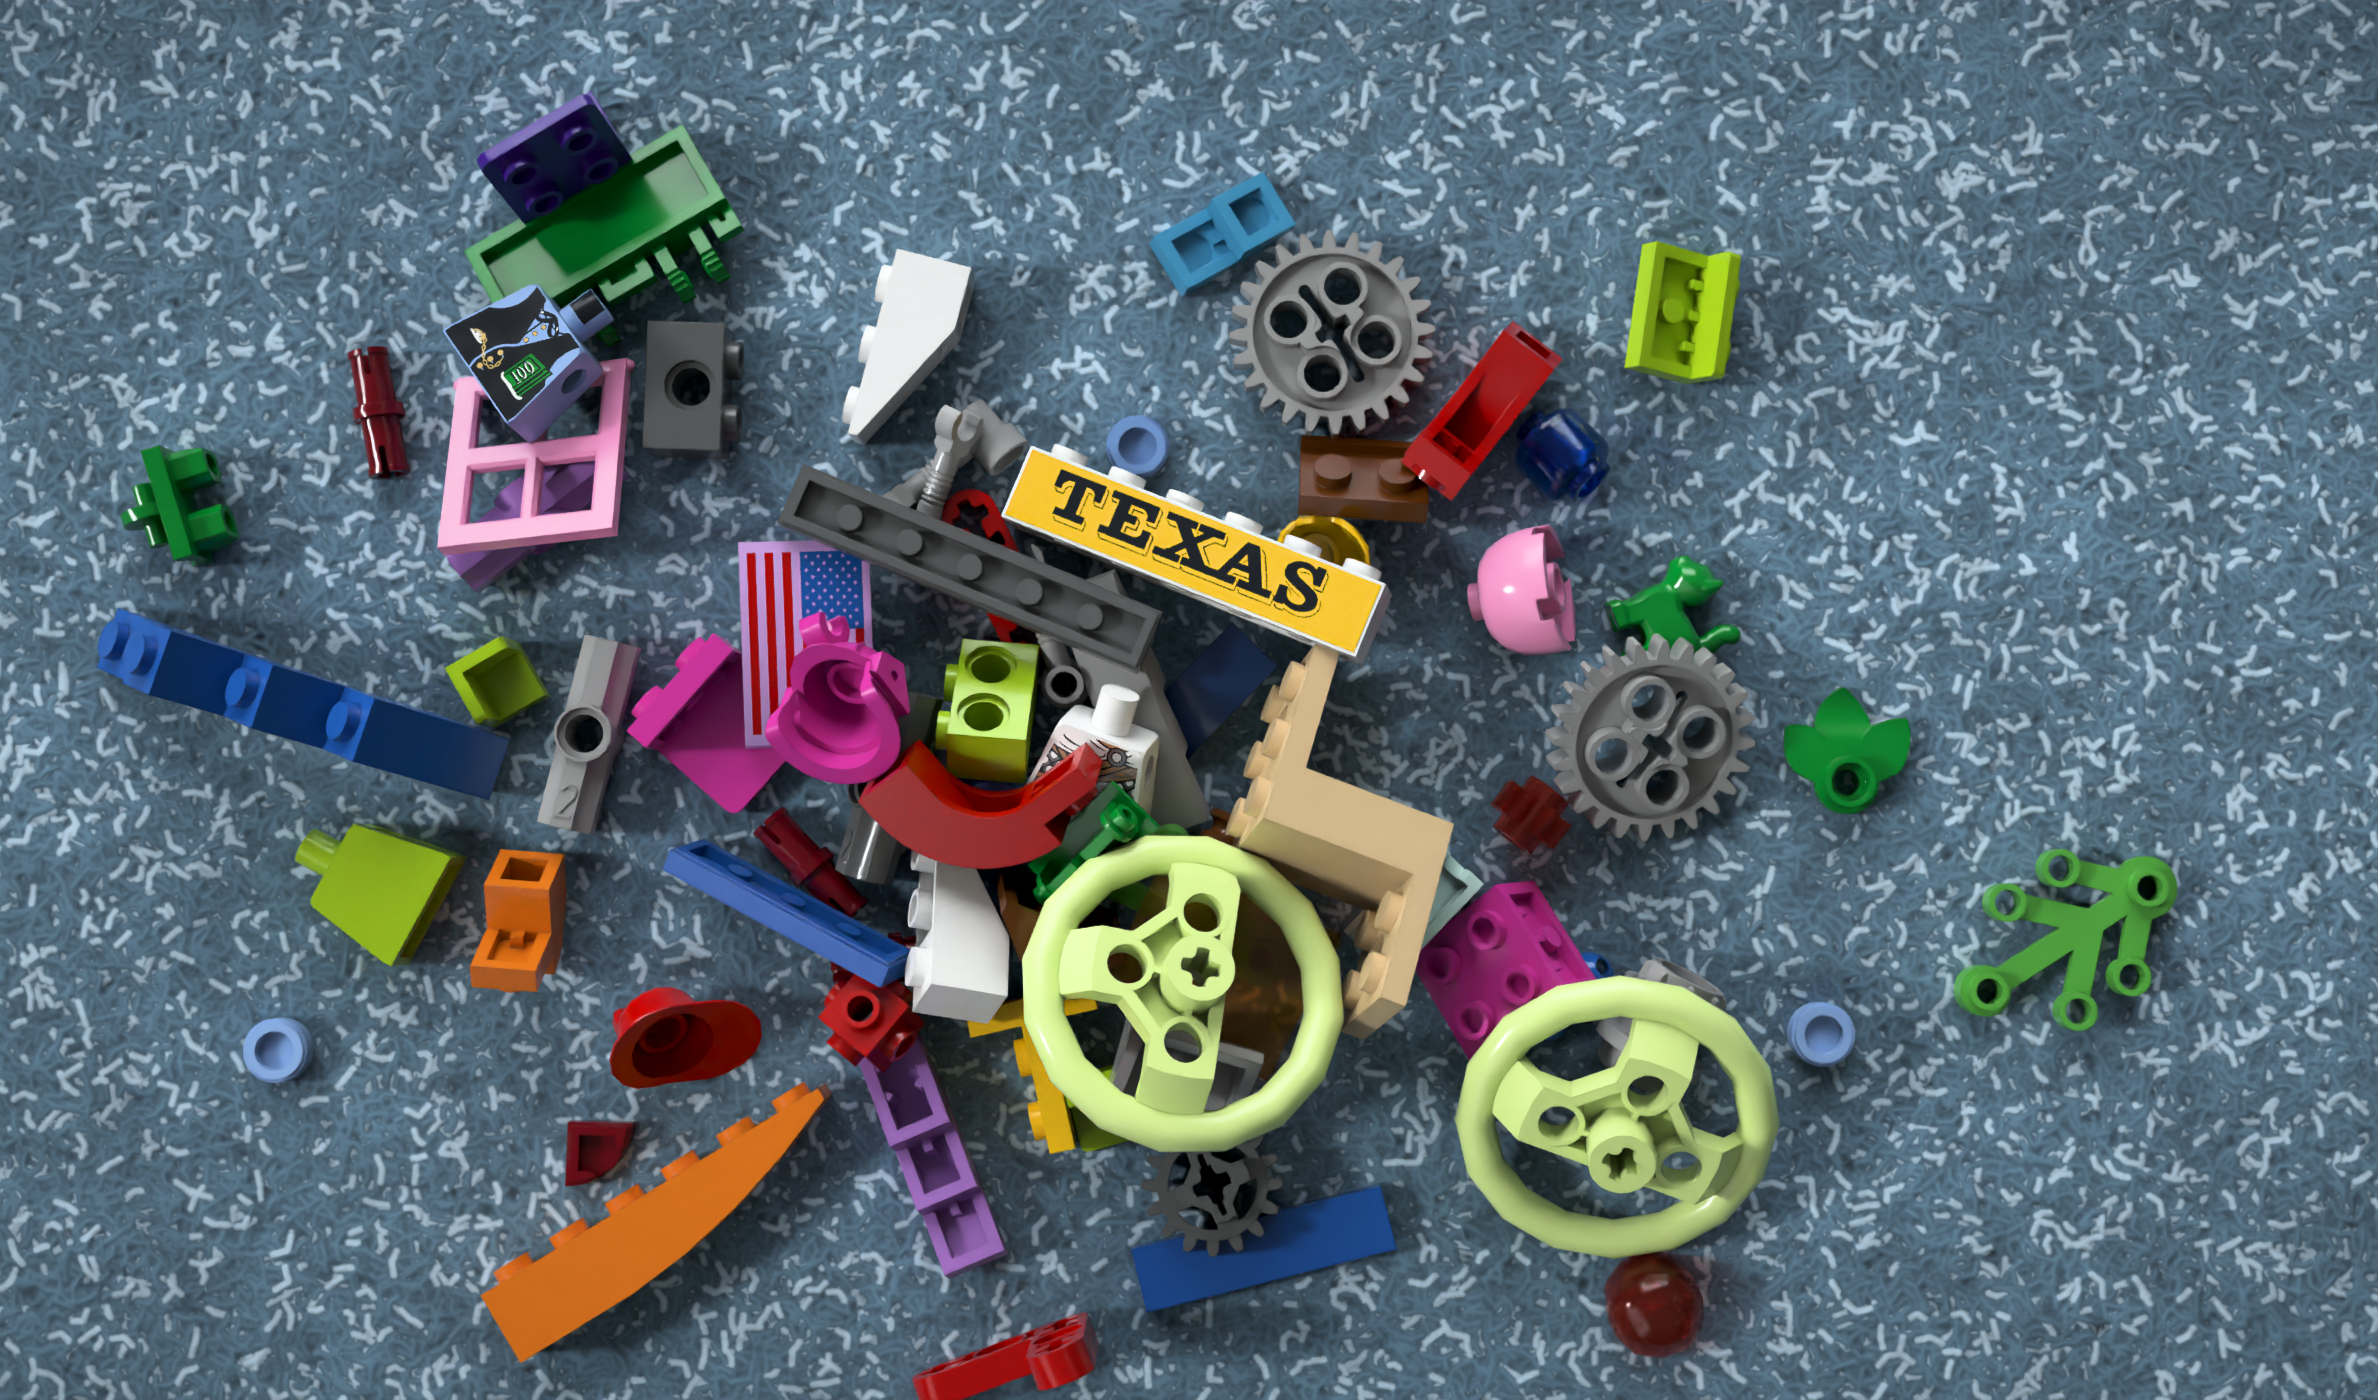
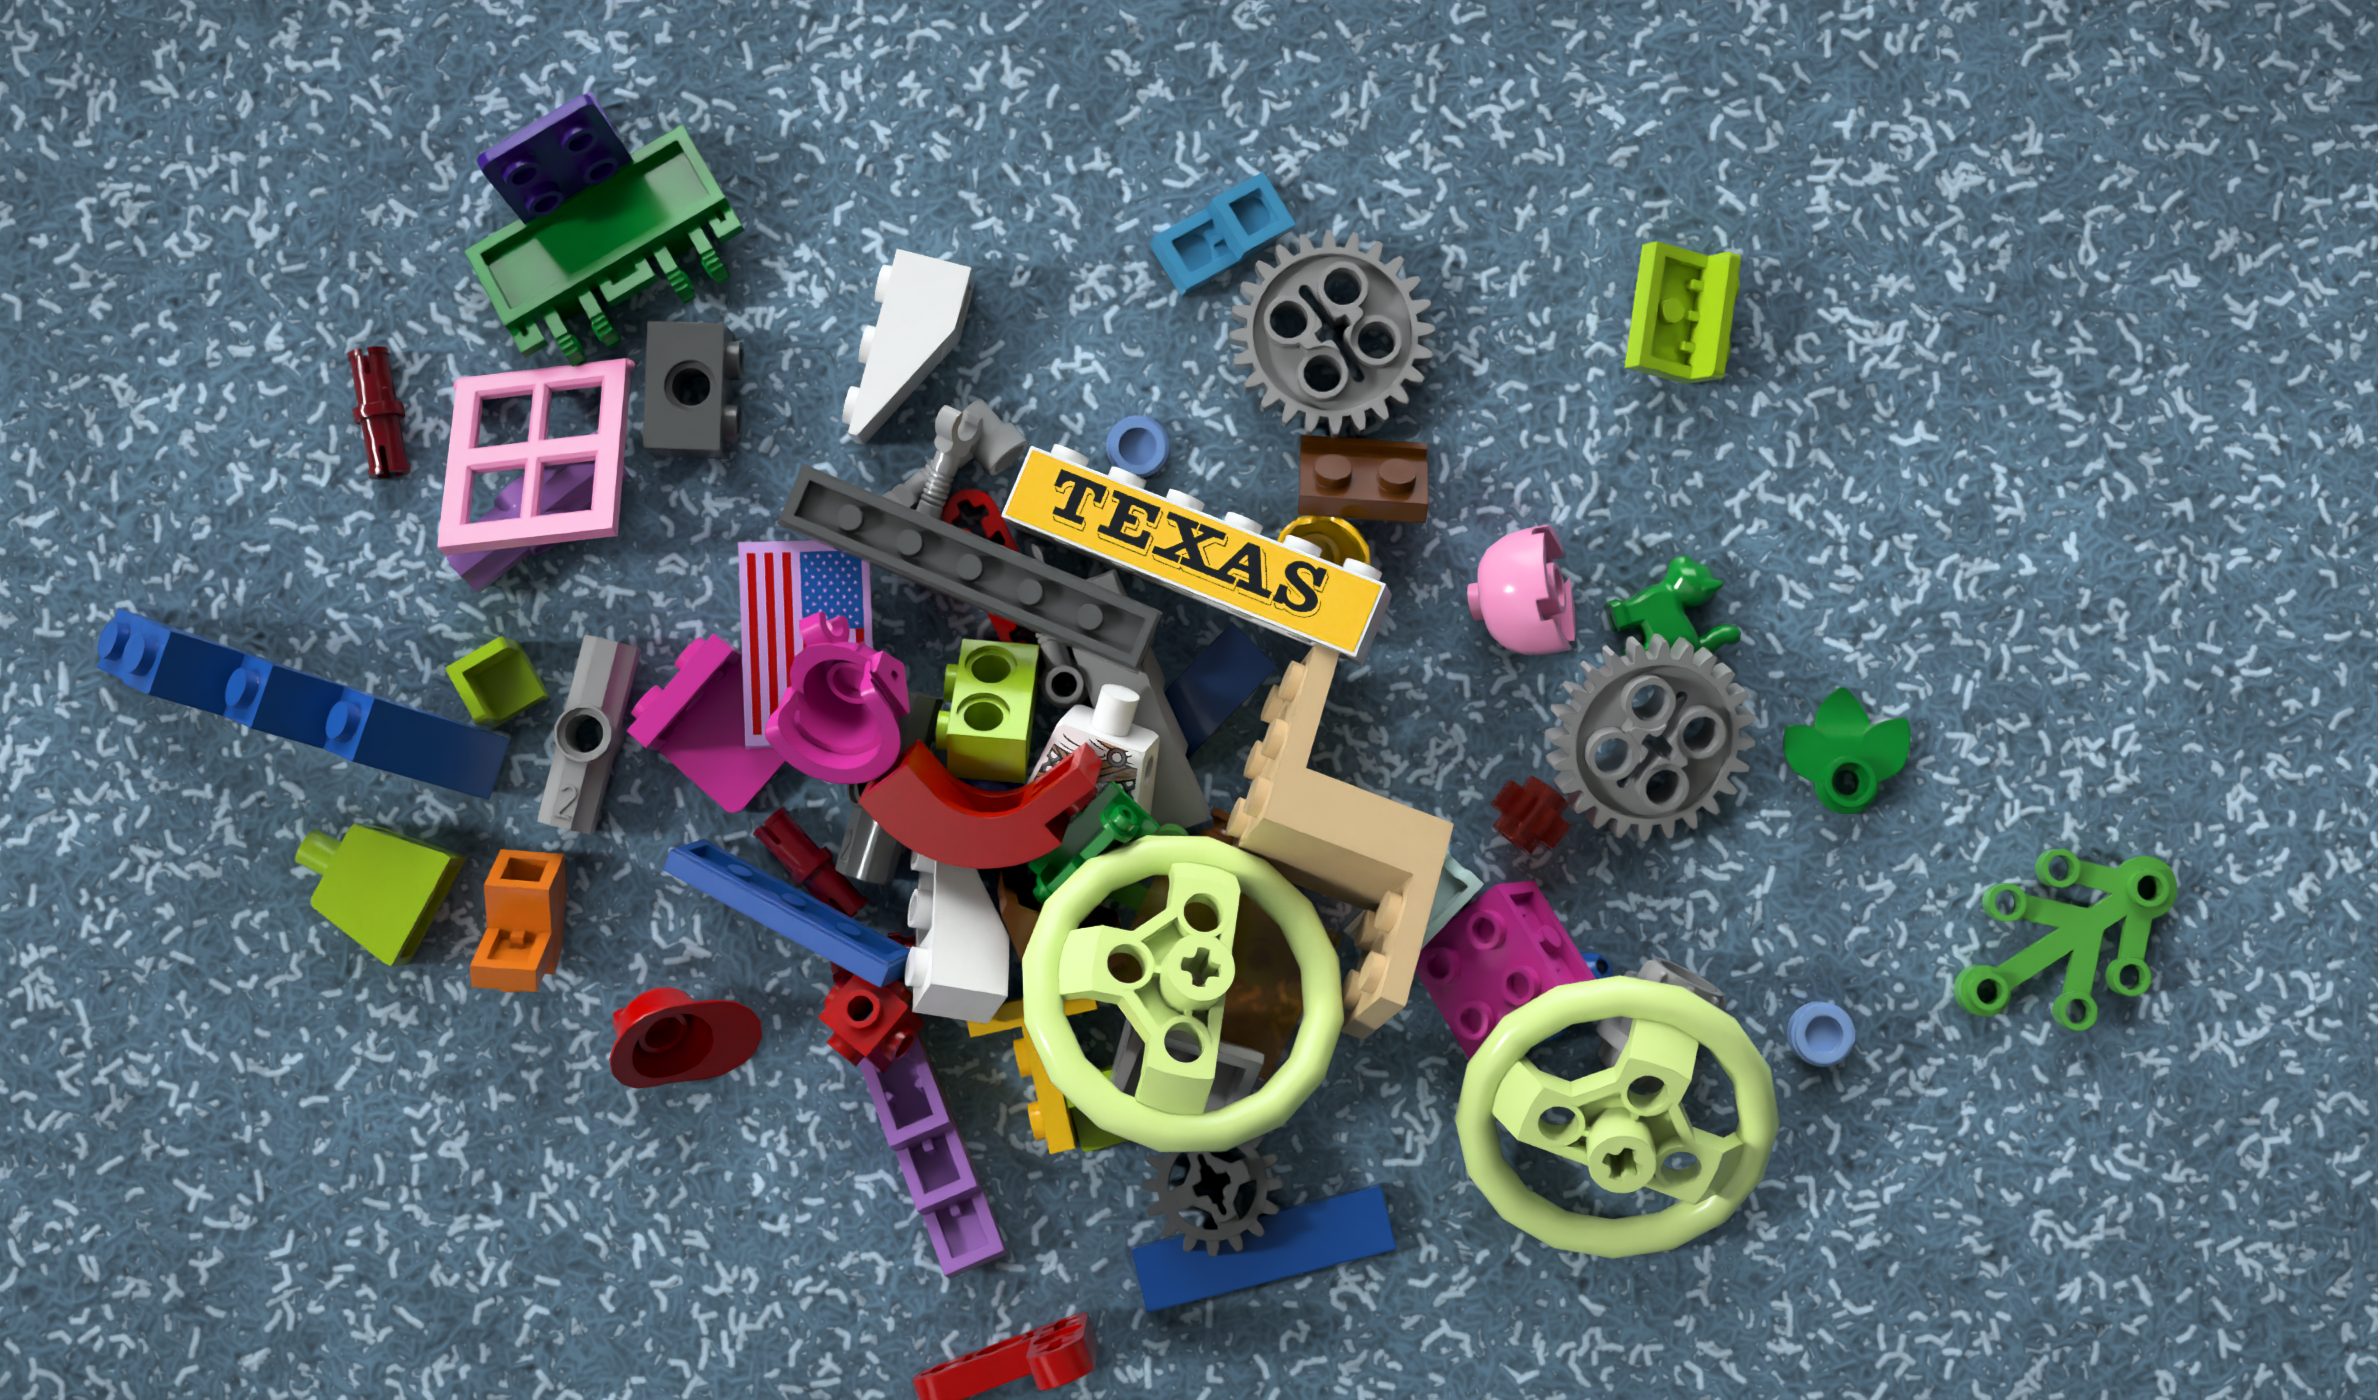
green hips [120,445,240,567] -> none
light blue tile [243,1017,314,1083] -> none
torso [443,284,614,444] -> none
orange slope [481,1081,832,1363] -> none
dark red tile [565,1120,636,1186] -> none
red arch [1401,321,1563,501] -> none
clear blue head [1515,408,1610,503] -> none
clear red hair [1604,1252,1704,1359] -> none

